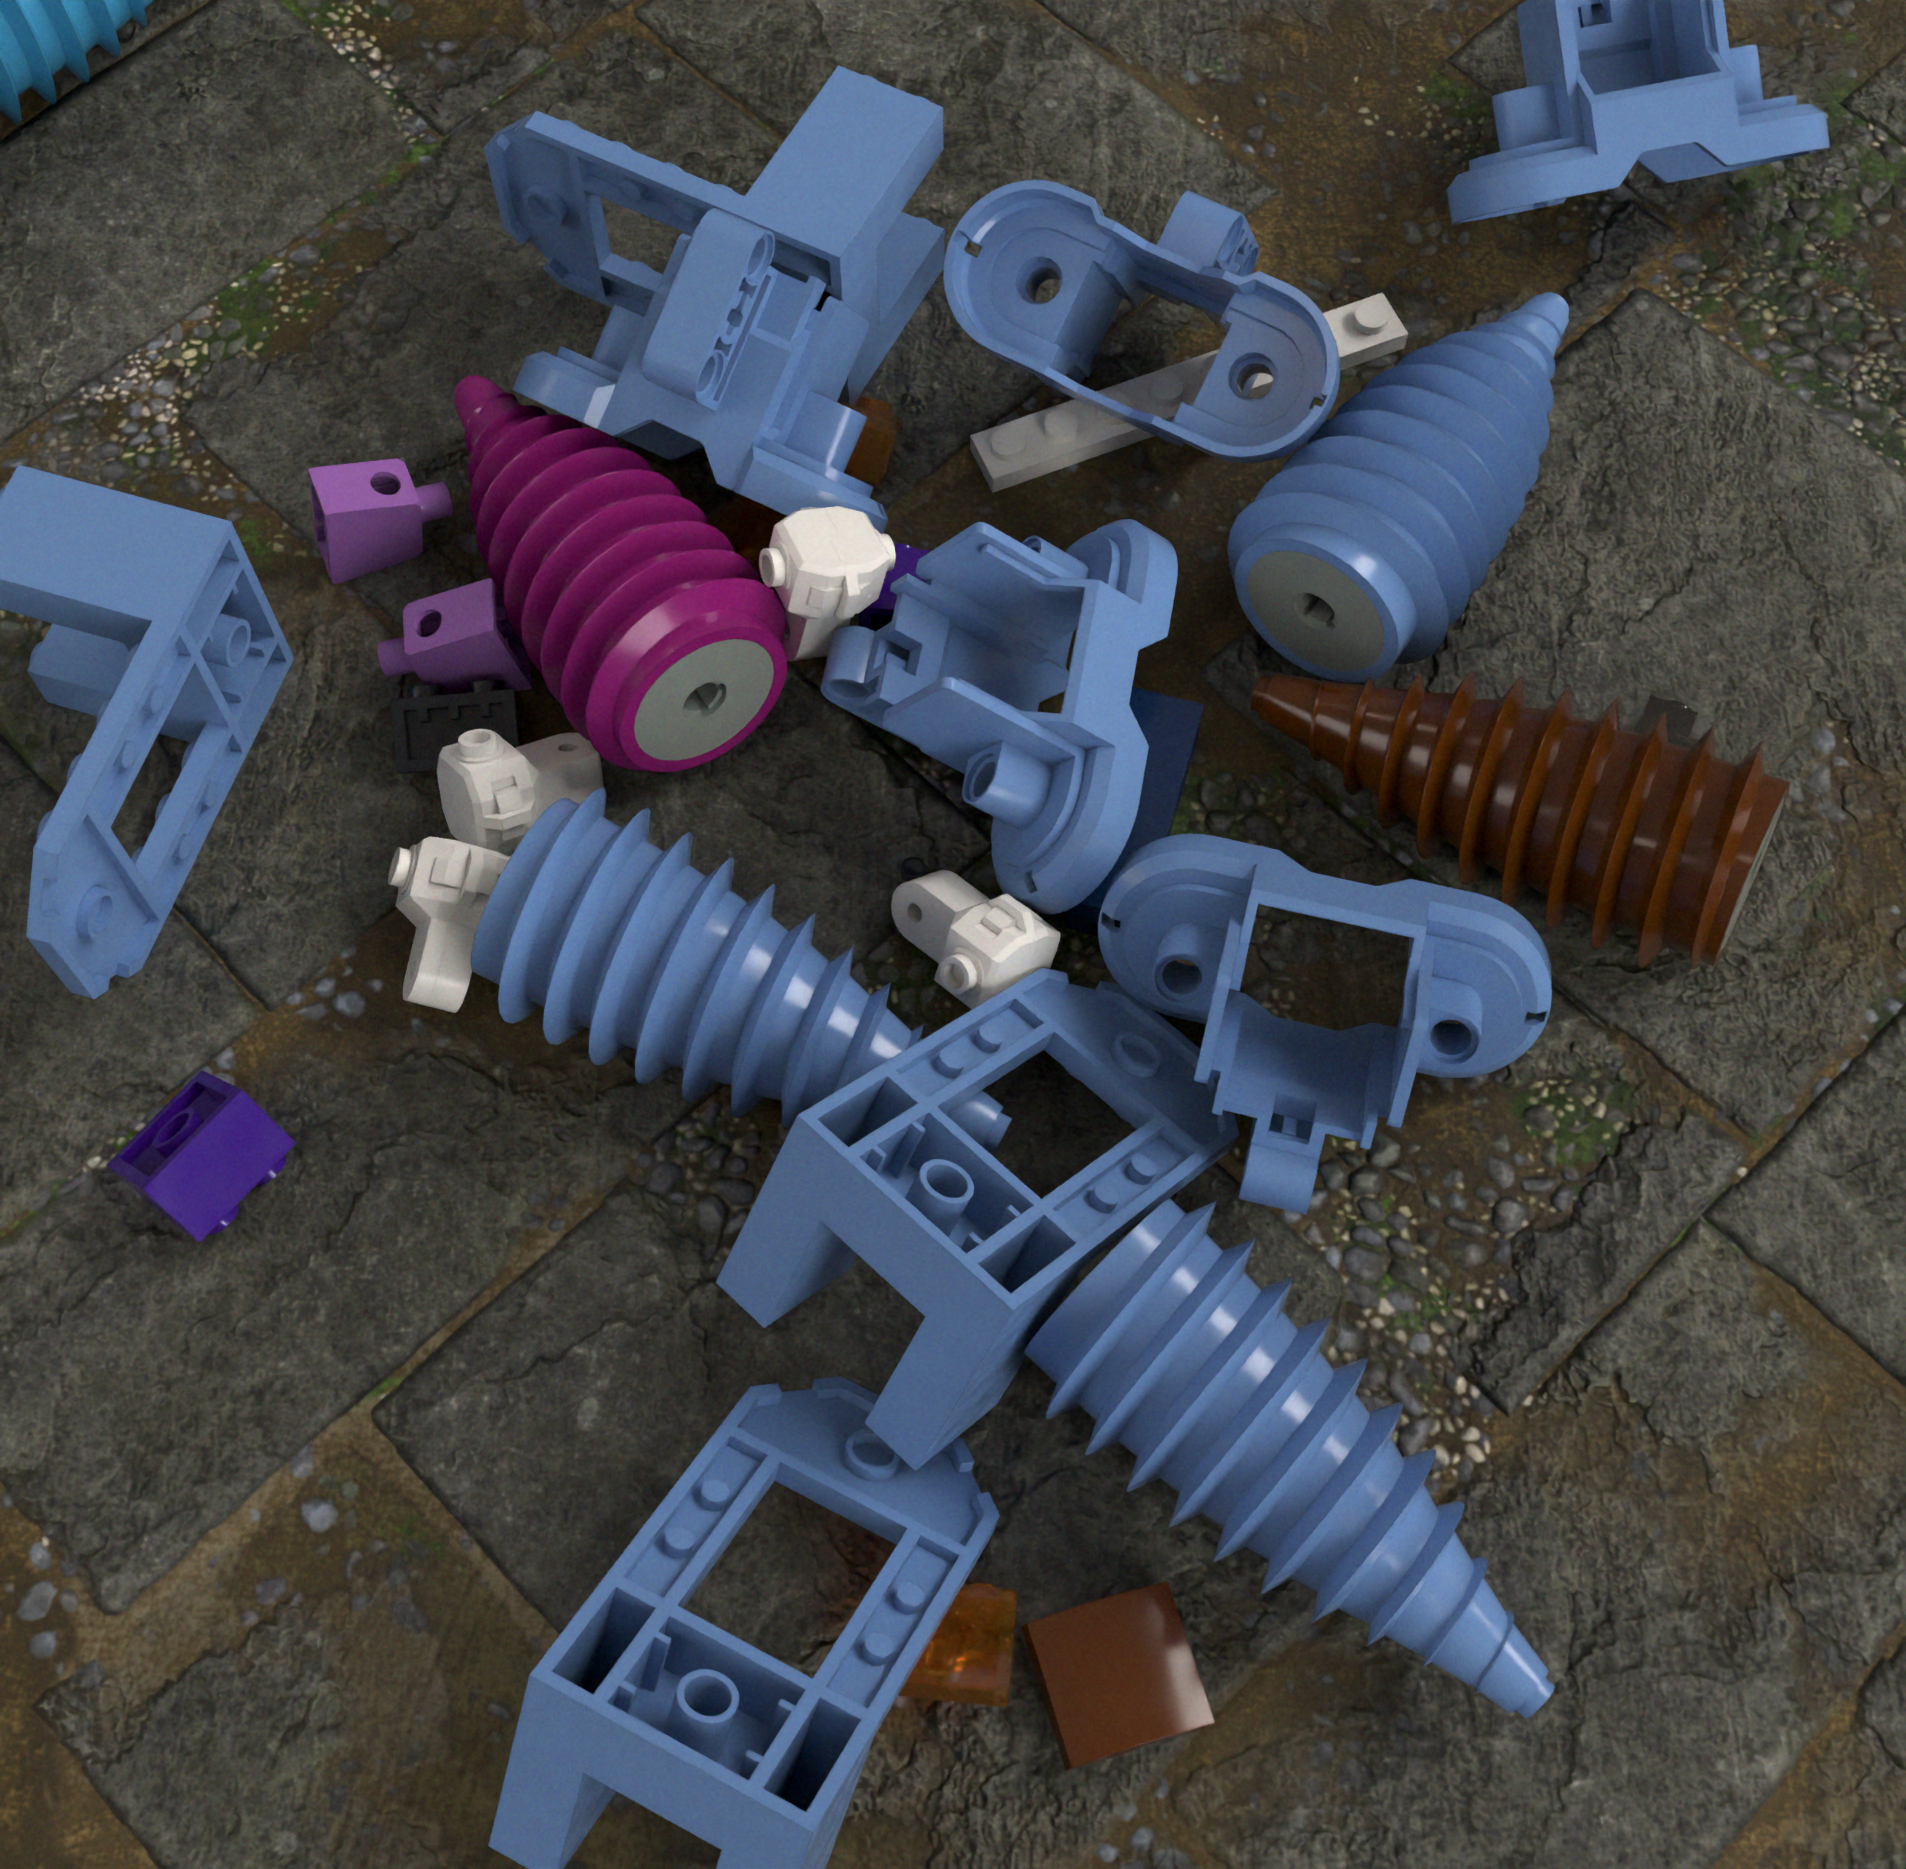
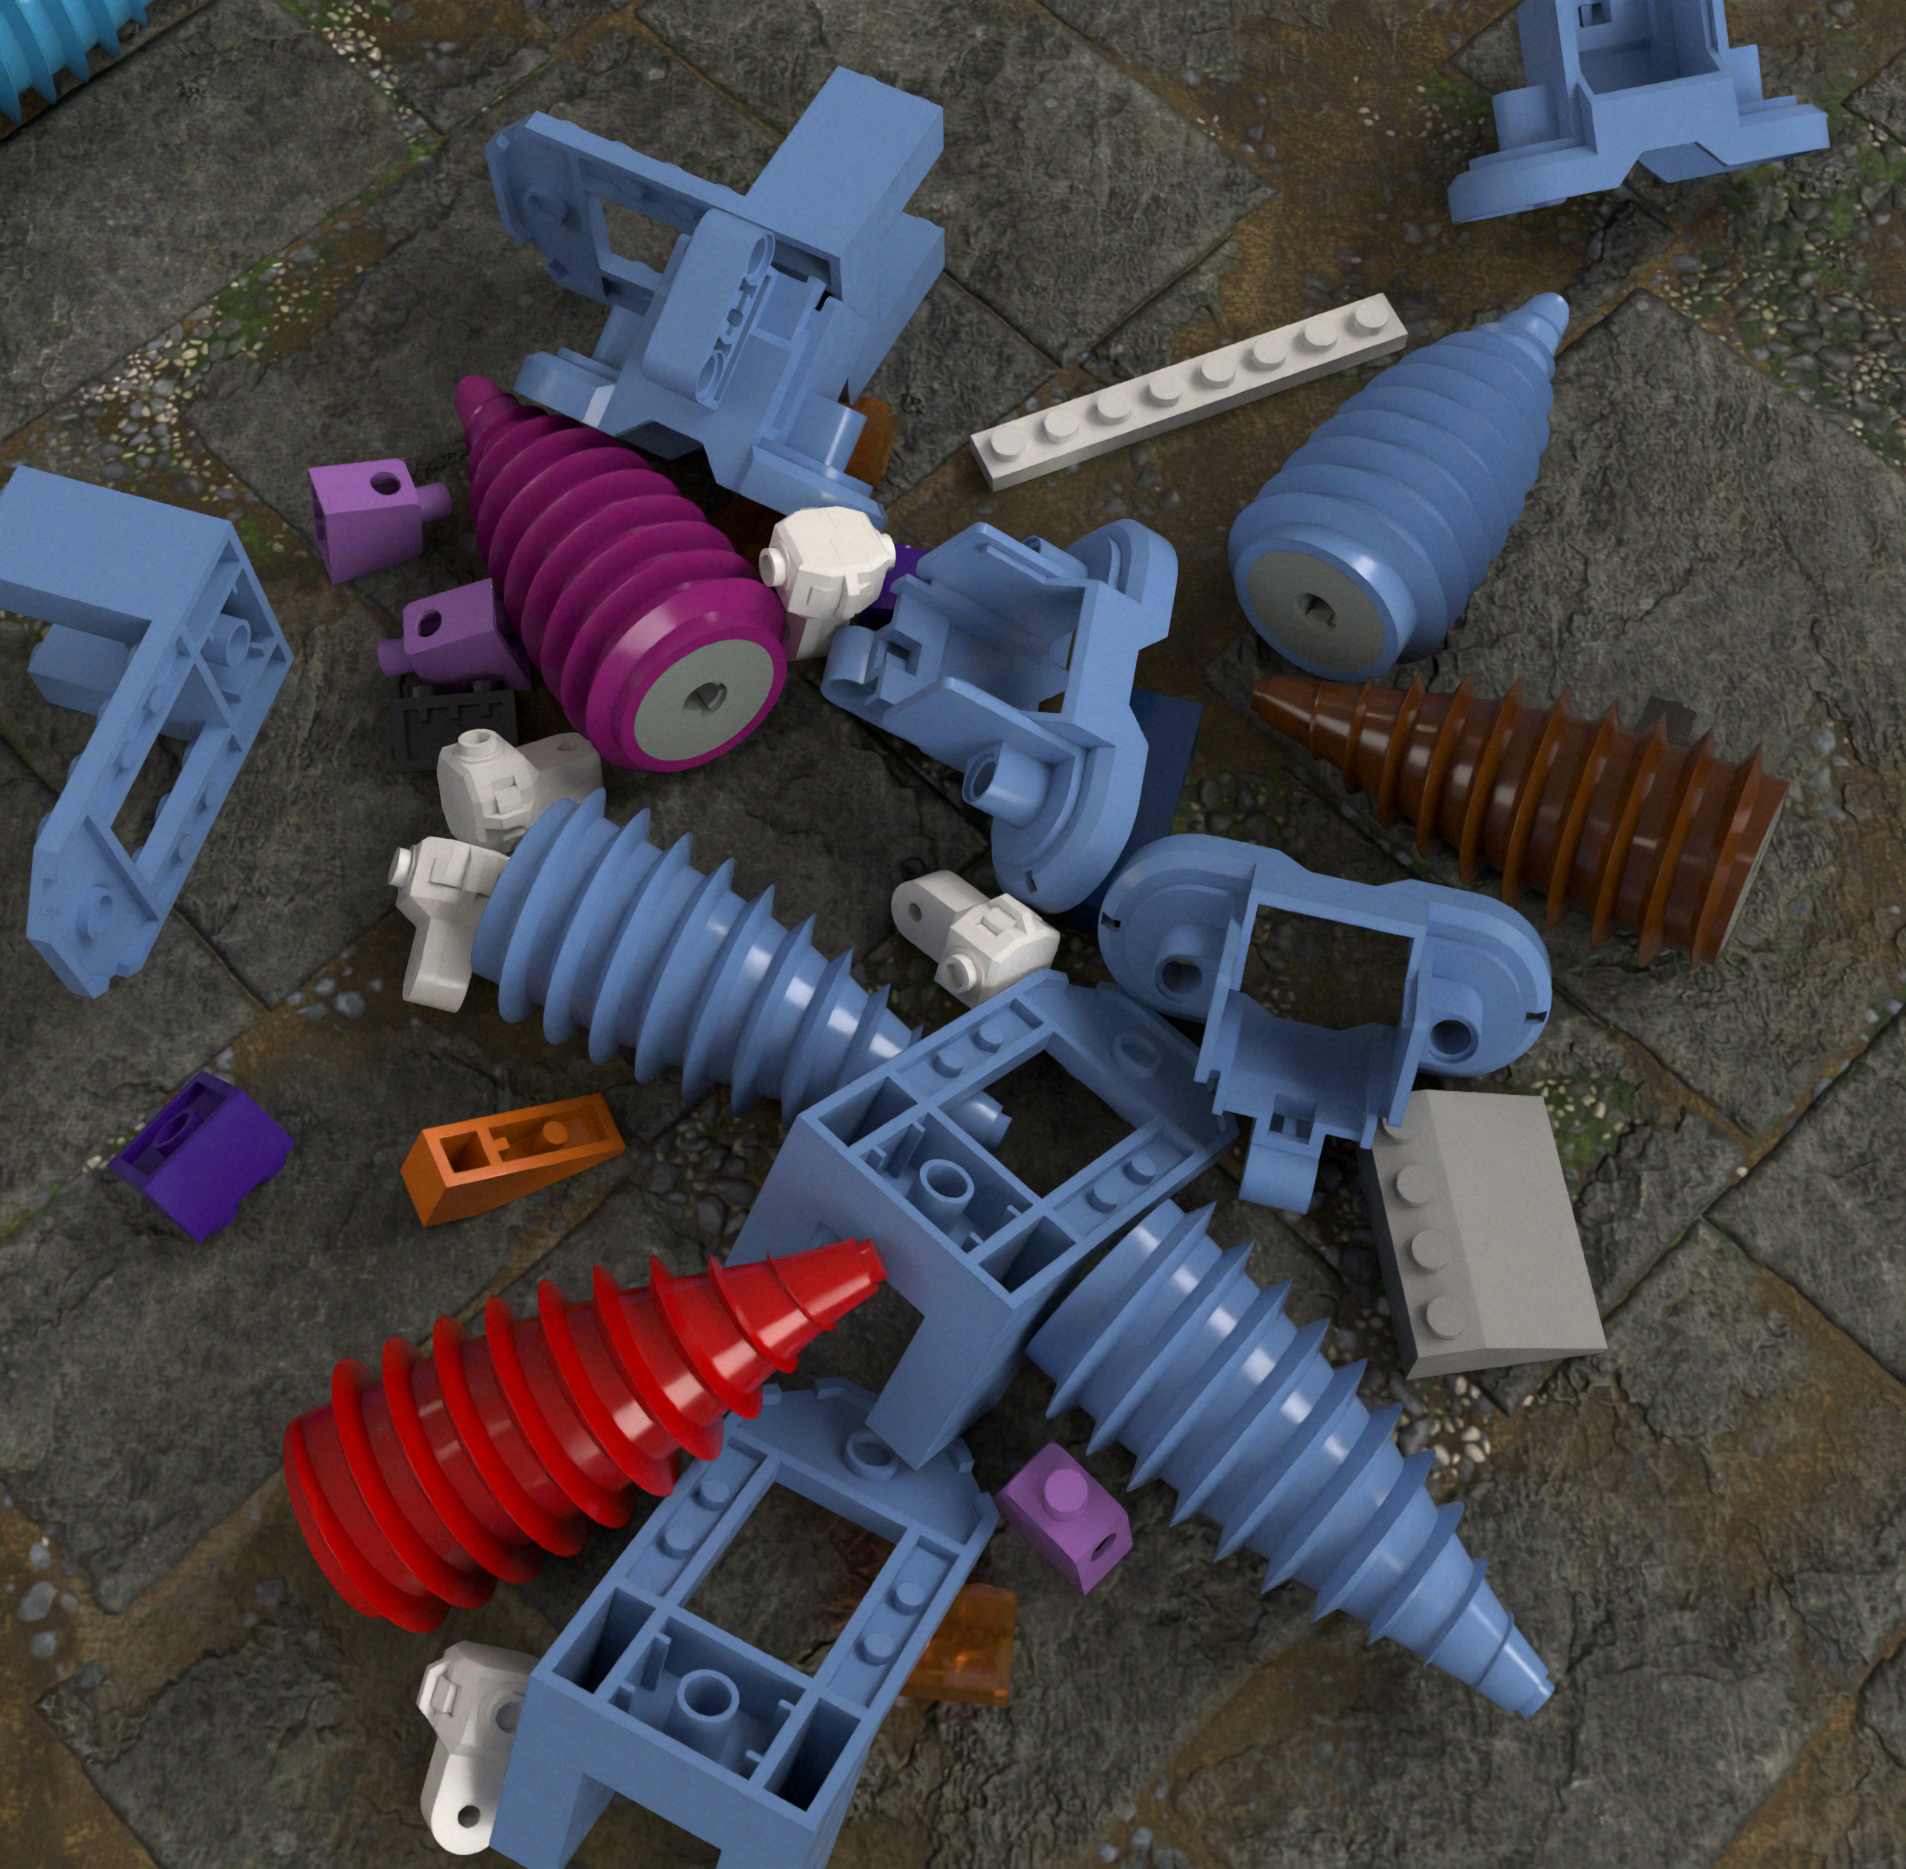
medium blue piece [943,180,1340,463] -> none
reddish brown slope [1021,1581,1215,1771] -> none
none -> red cone [283,1237,889,1634]
none -> orange slope [400,1092,626,1228]
none -> white piece [416,1641,540,1855]
none -> medium lavender torso [992,1440,1133,1597]
none -> light grey slope [1352,1089,1608,1380]

